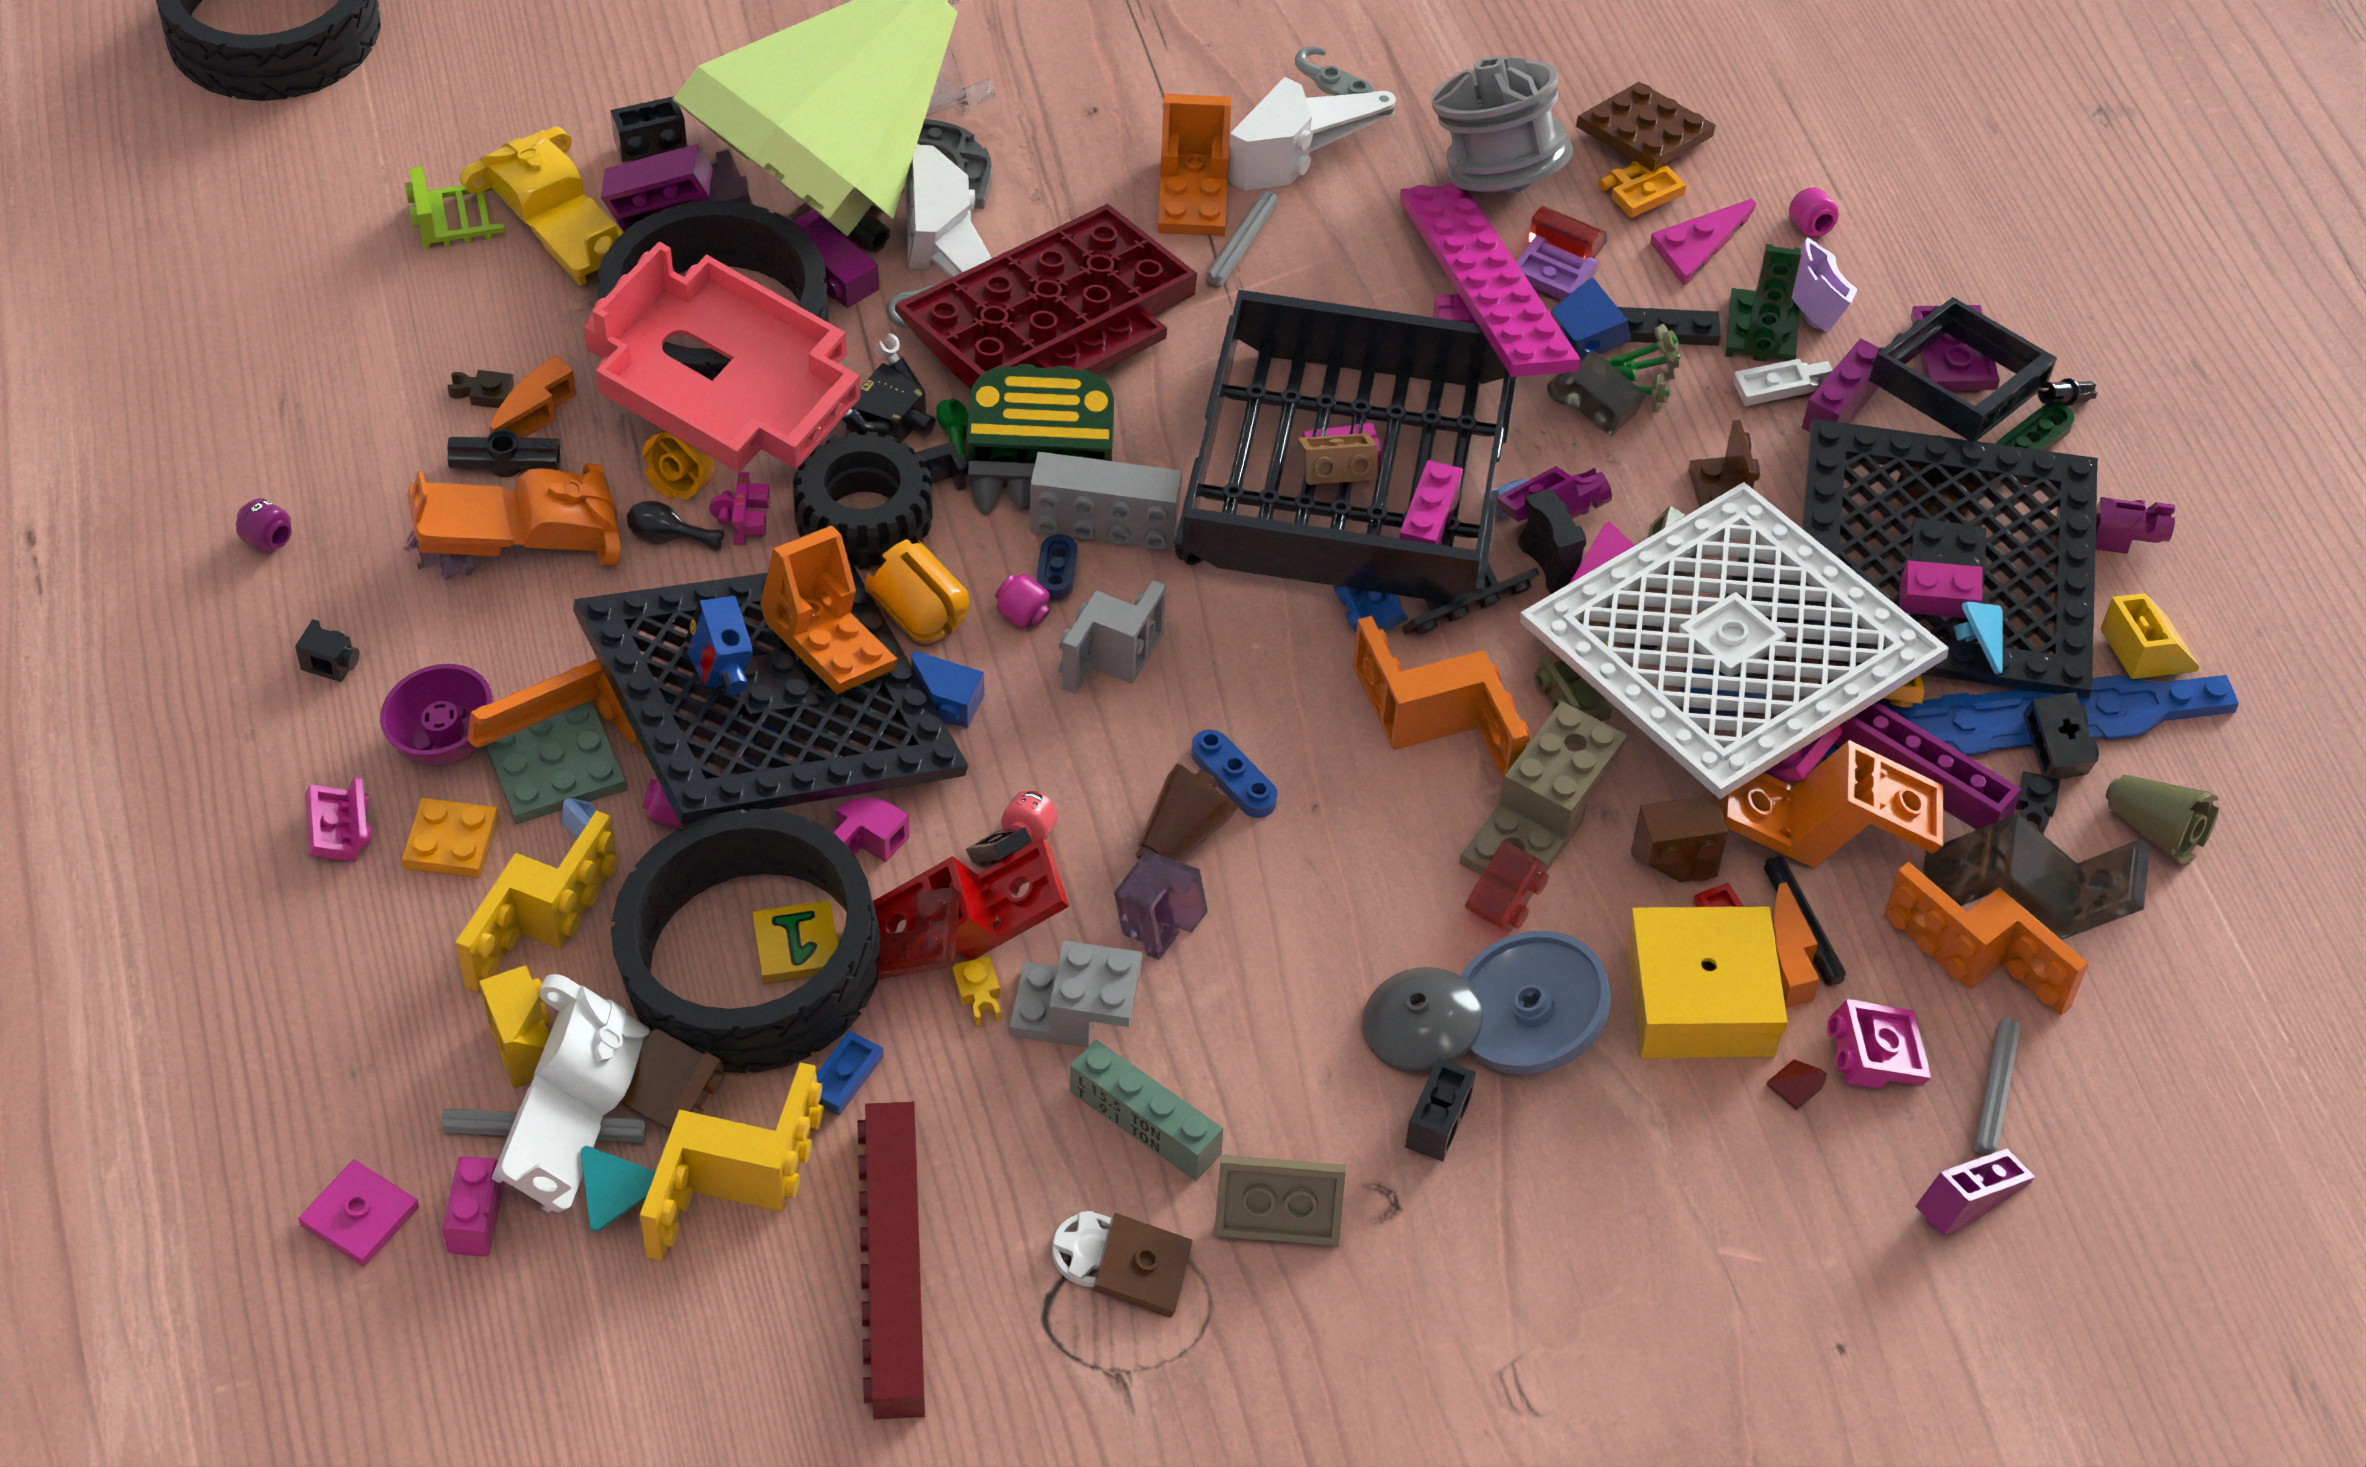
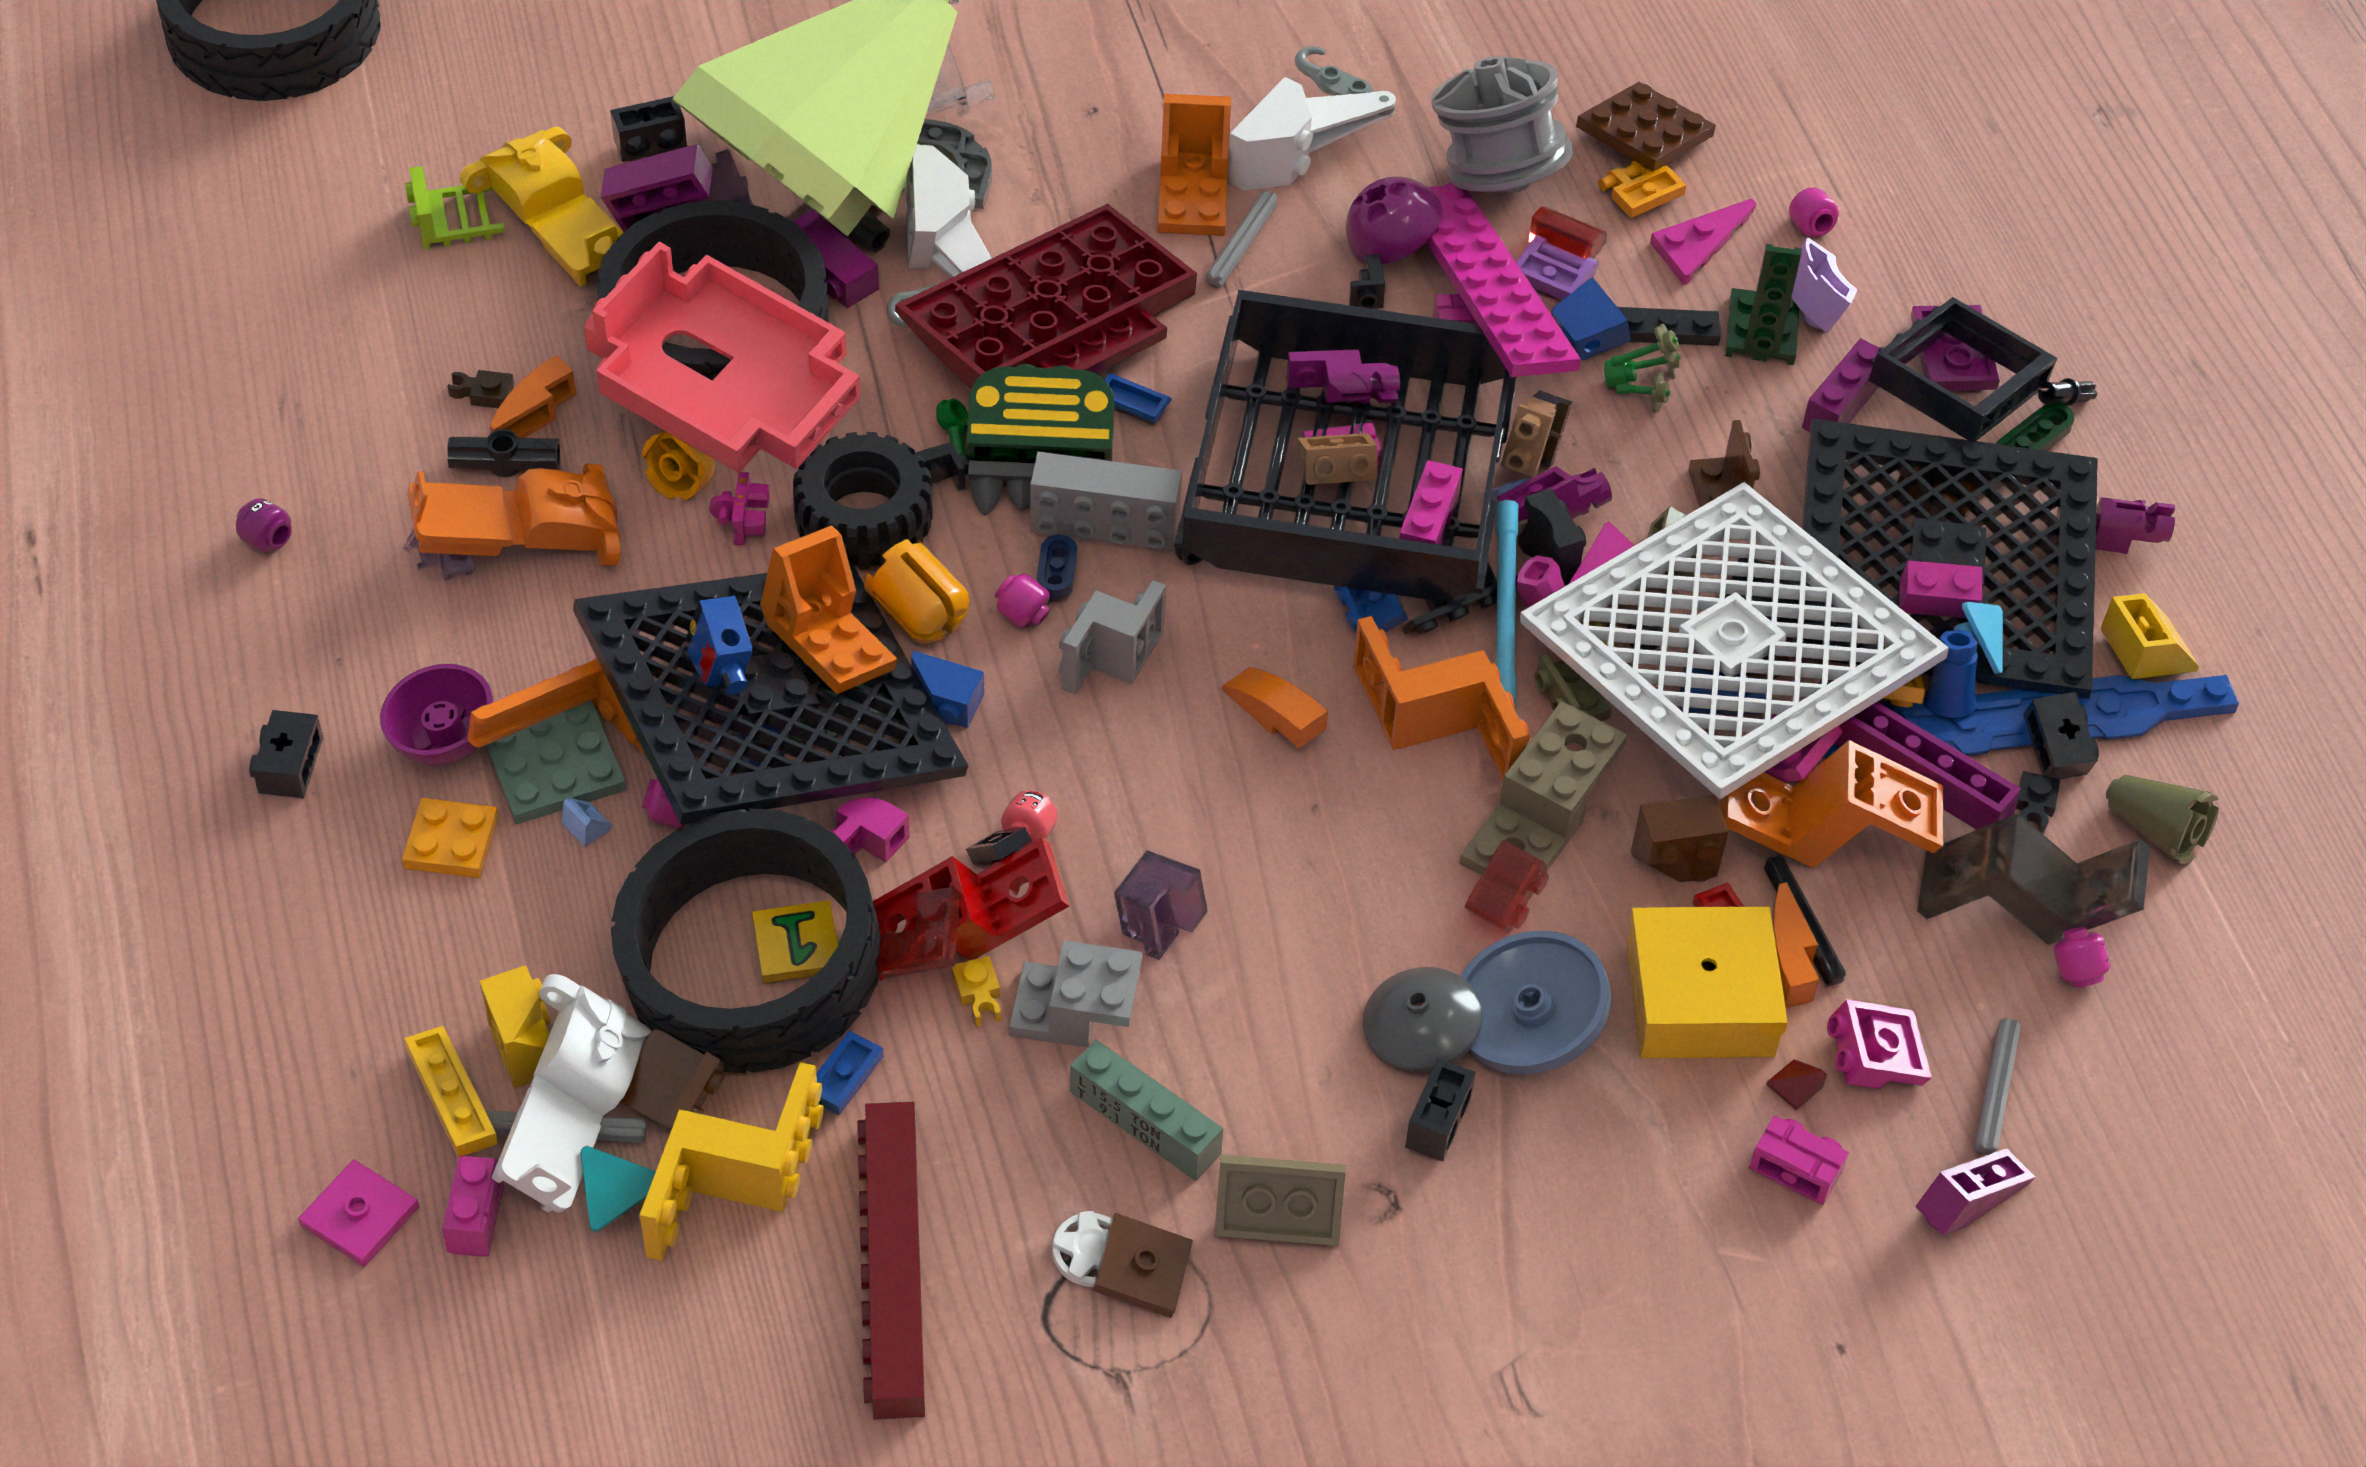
black brick [295,619,360,682] -> none
dark pink bracket [305,777,371,862] -> none
yellow bracket [455,810,619,993] -> none
black piece [626,501,725,551] -> none
black torso [842,333,936,444] -> none
reddish brown cone [1135,764,1238,873] -> none
blue plate [1191,730,1277,818] -> none
clear smoke hinge [1547,350,1646,436] -> none
white hinge [1733,359,1833,406] -> none
orange bracket [1884,862,2088,1015] -> none
none -> black brick [249,710,323,799]
none -> yellow plate [404,1026,498,1157]
none -> blue tile [1105,373,1172,424]
none -> orange slope [1222,667,1328,749]
none -> magenta plate [1286,350,1400,404]
none -> magenta piece [1346,176,1442,264]
none -> black bracket [1349,254,1385,309]
none -> medium azure piece [1496,500,1518,708]
none -> medium nougat hips [1500,390,1573,478]
none -> dark pink rock [1517,555,1565,607]
none -> dark pink brick [1749,1115,1849,1205]
none -> blue plant [1924,629,1978,718]
none -> dark pink head [2053,927,2111,987]

